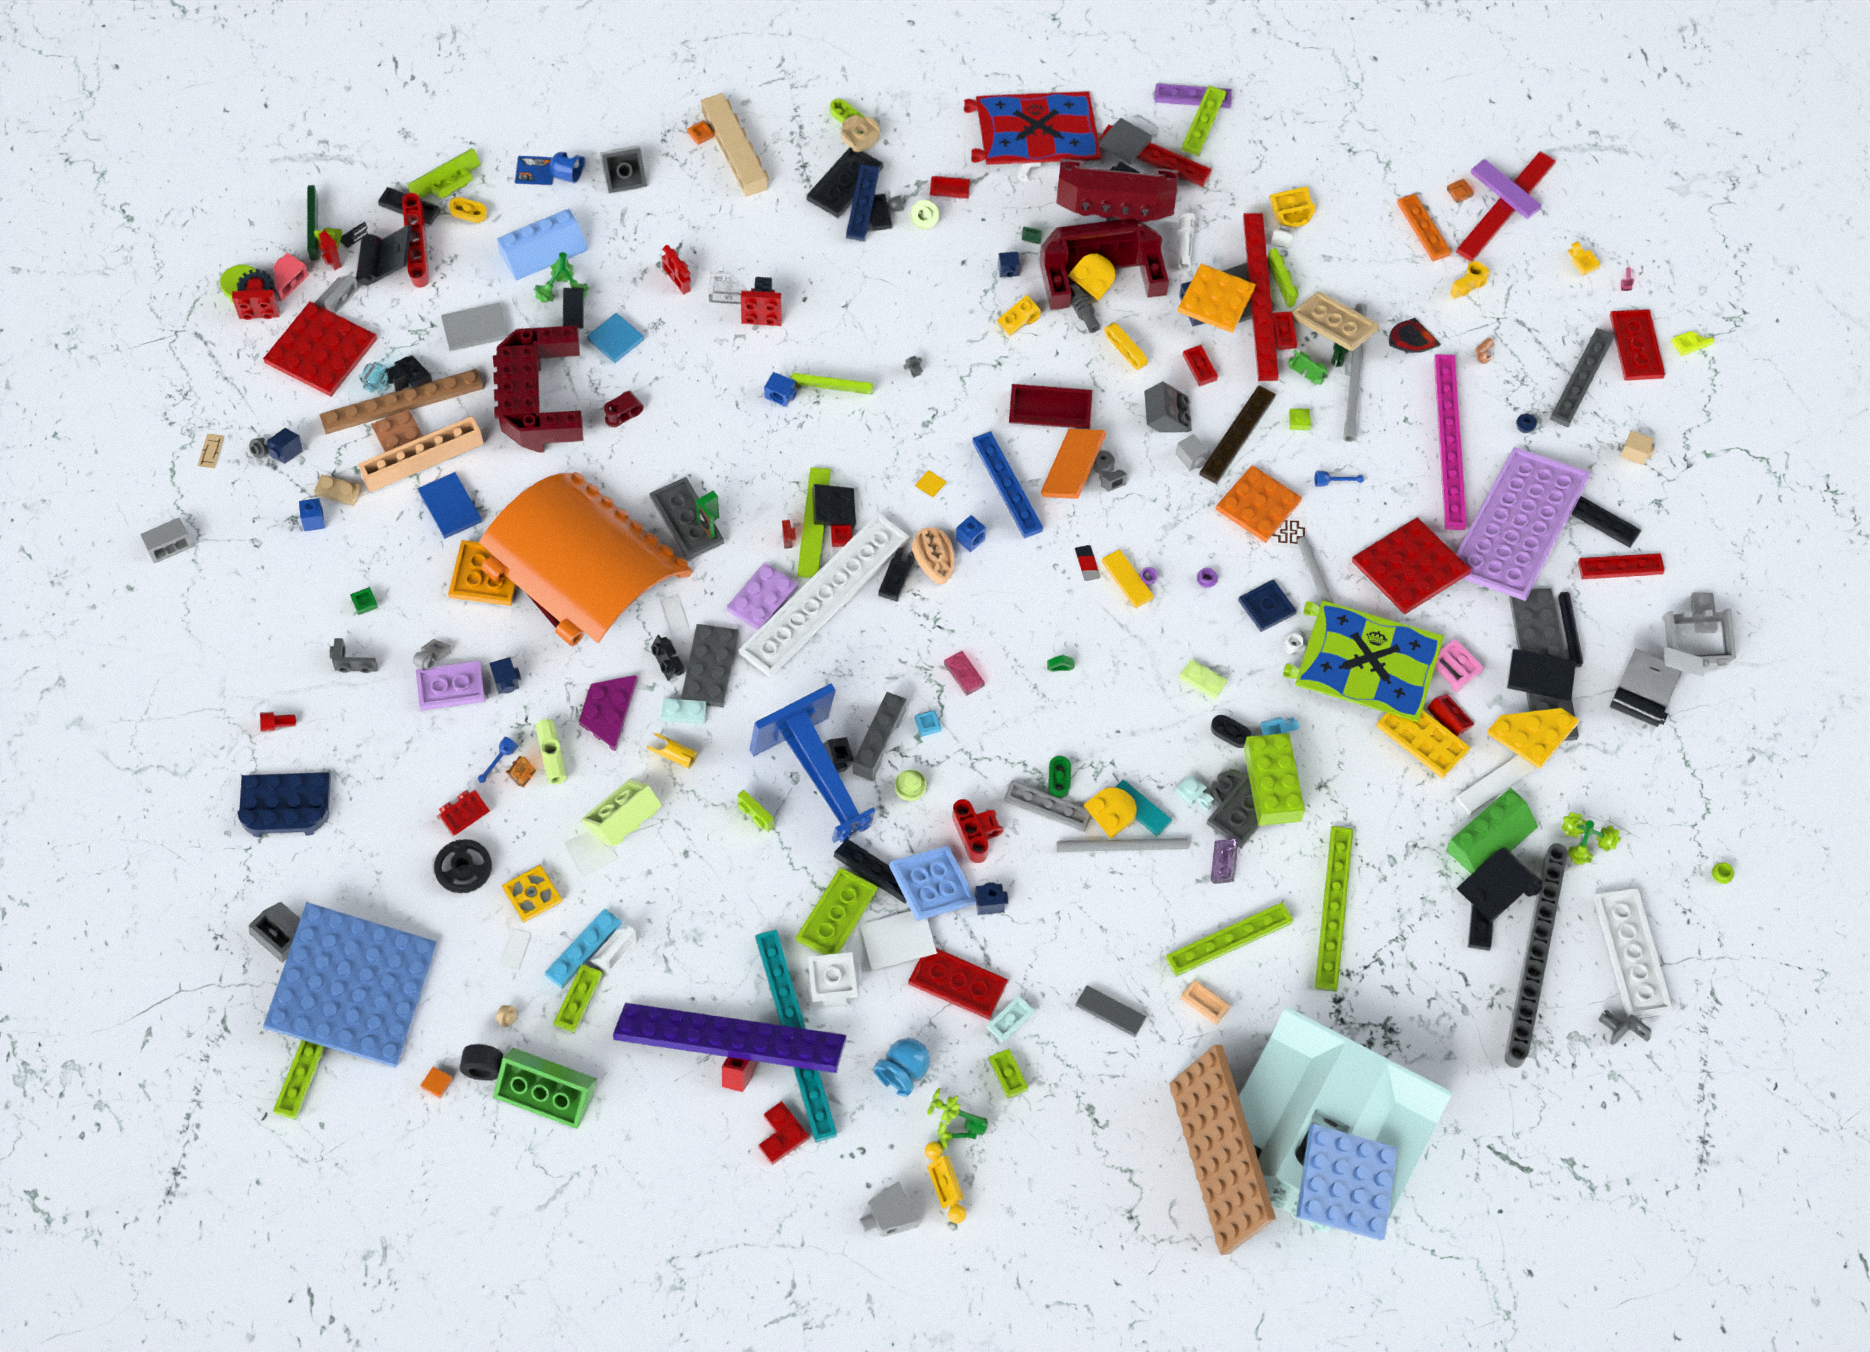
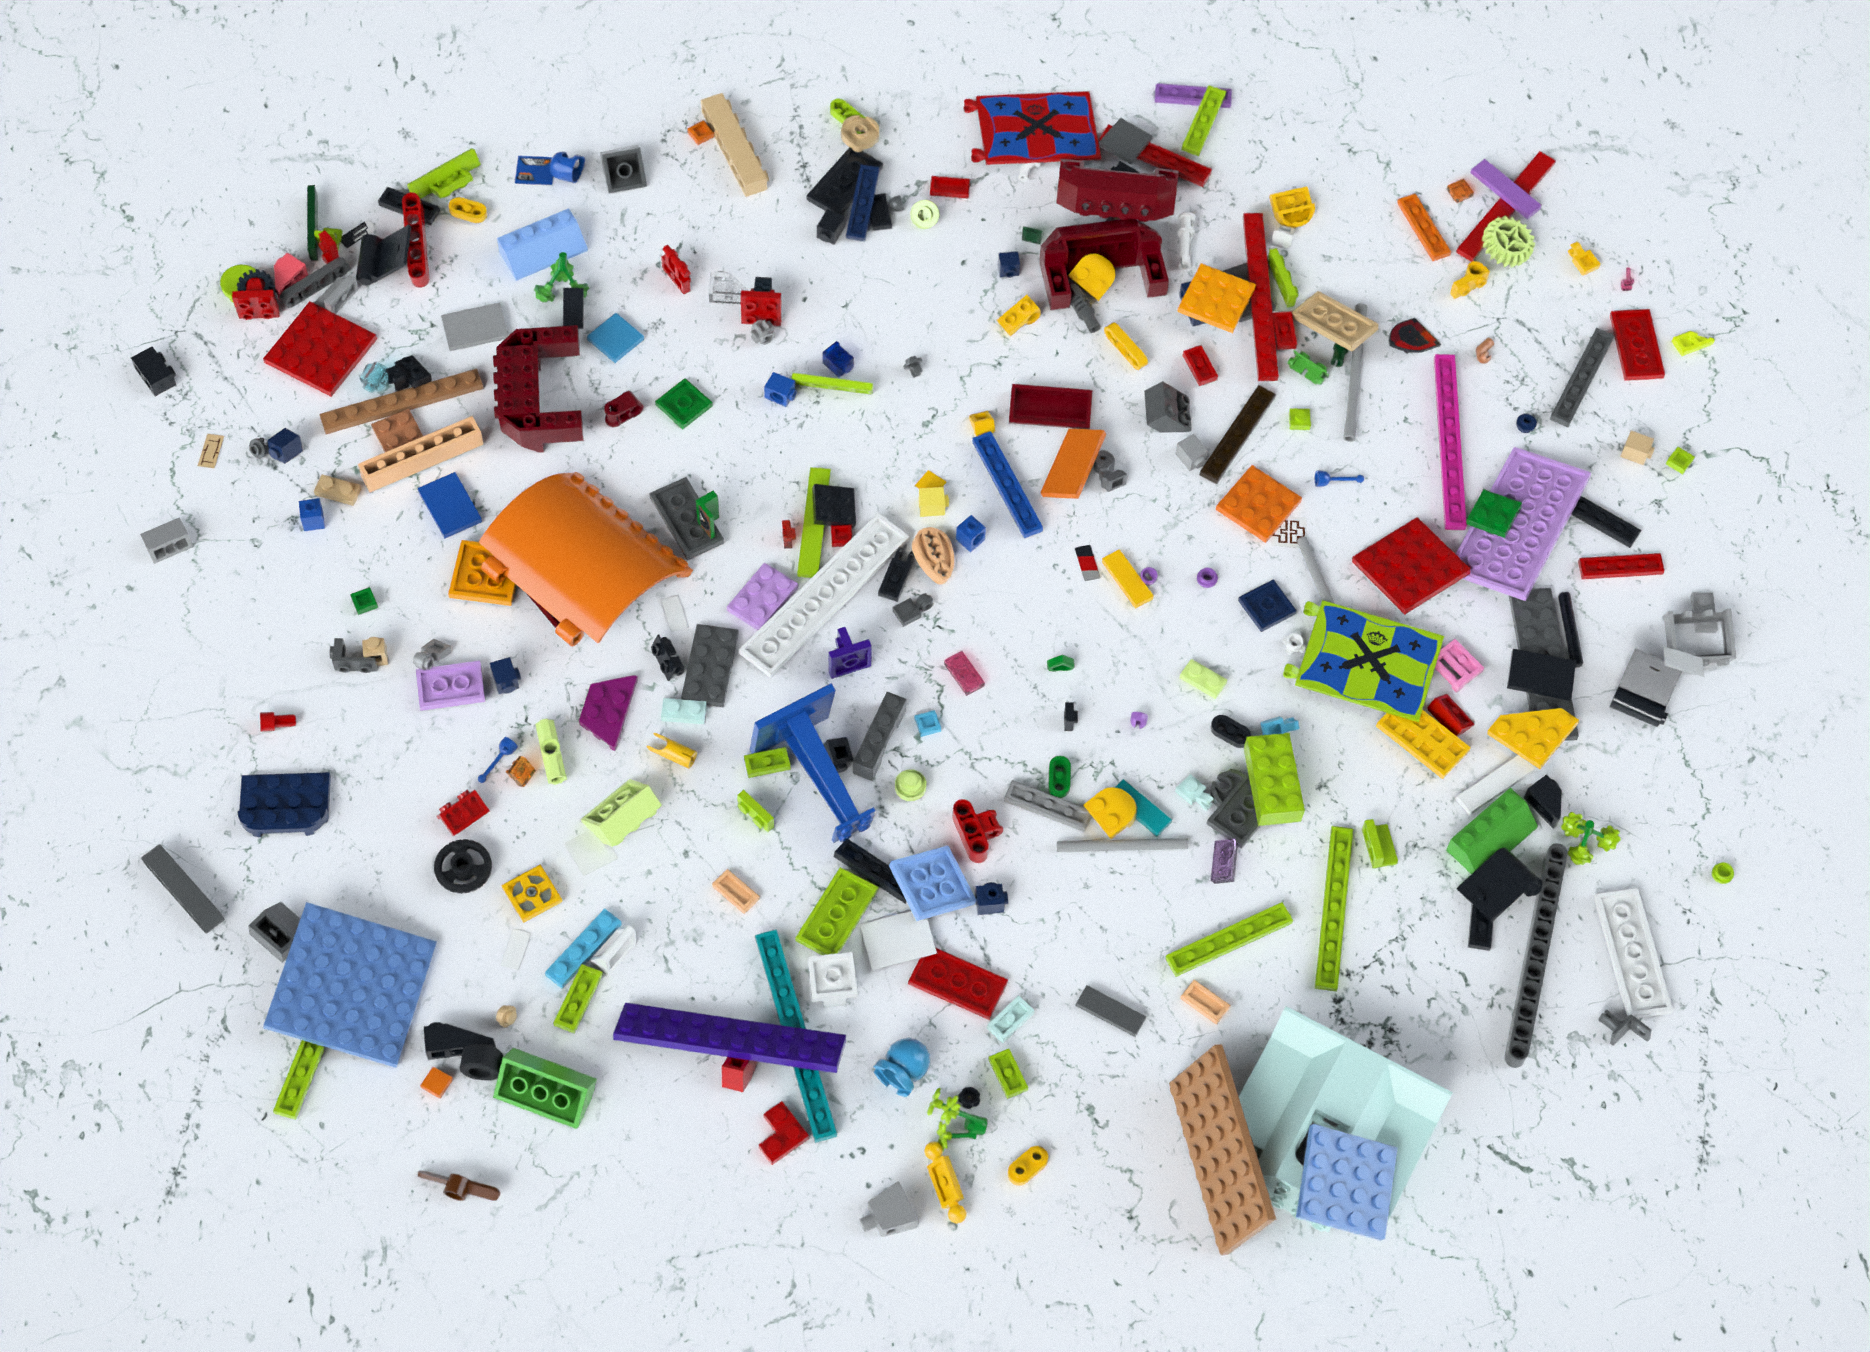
none -> black brick [131,346,176,396]
none -> dark grey beam [141,844,225,934]
none -> dark grey beam [279,257,350,308]
none -> tan brick [362,637,388,666]
none -> reddish brown piece [417,1170,500,1201]
none -> black slope [423,1022,496,1060]
none -> green tile [655,378,713,429]
none -> light nougat tile [712,869,760,914]
none -> lime plate [744,747,791,778]
none -> light grey gear [750,320,775,345]
none -> black brick [817,209,845,245]
none -> clear blue brick [822,341,854,378]
none -> dark purple bracket [828,627,872,679]
none -> dark grey plate [892,593,934,627]
none -> light yellow brick [918,487,949,517]
none -> black plate [958,1087,980,1109]
none -> yellow slope [969,411,995,436]
none -> yellow plate [1008,1146,1048,1185]
none -> black plate [1064,702,1078,731]
none -> medium lavender hinge [1130,712,1148,729]
none -> lime panel [1362,819,1398,868]
none -> green plate [1466,489,1522,538]
none -> yellowish green gear [1482,216,1535,268]
none -> black slope [1524,774,1562,829]
none -> lime plate [1666,447,1695,475]

